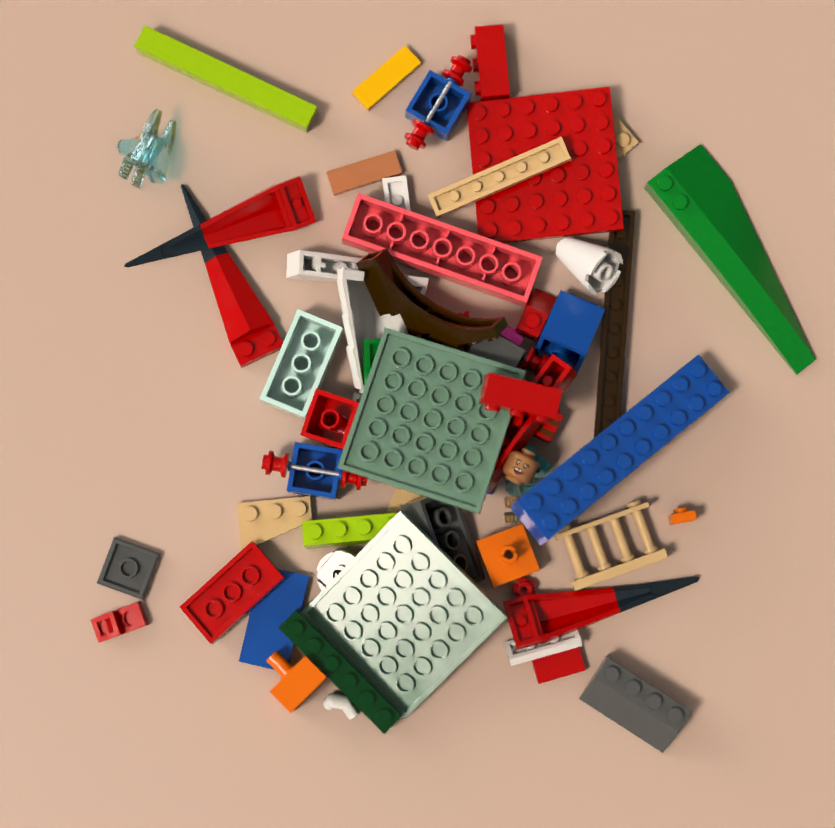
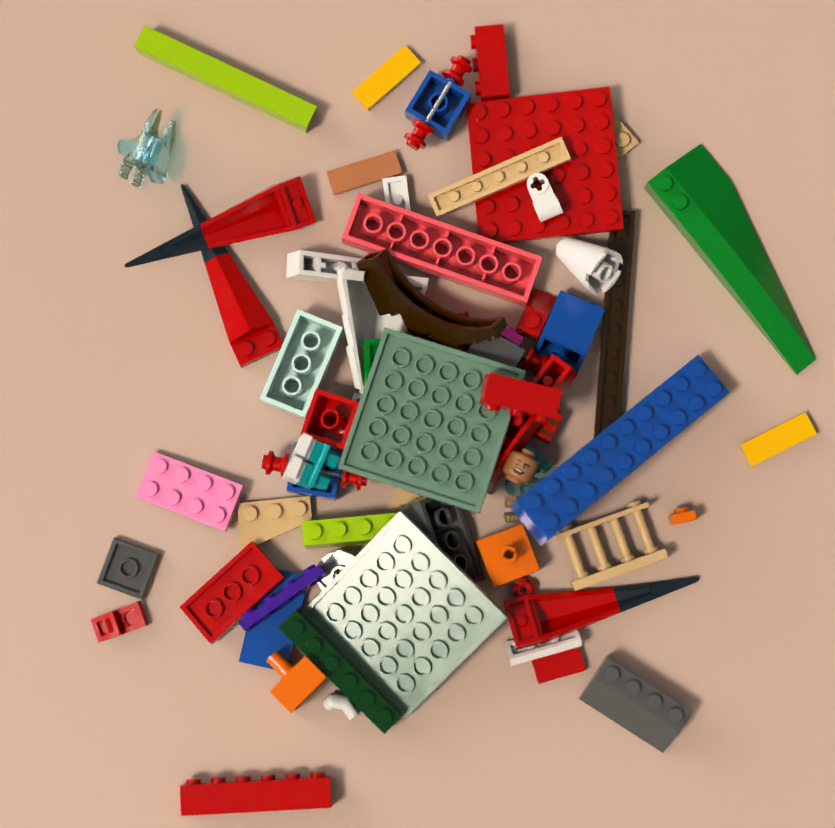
none -> bright pink plate [135,451,245,532]
none -> red brick [180,772,332,816]
none -> dark purple plate [238,564,329,631]
none -> hips [282,433,340,491]
none -> white piece [527,173,563,222]
none -> yellow tile [740,412,817,467]

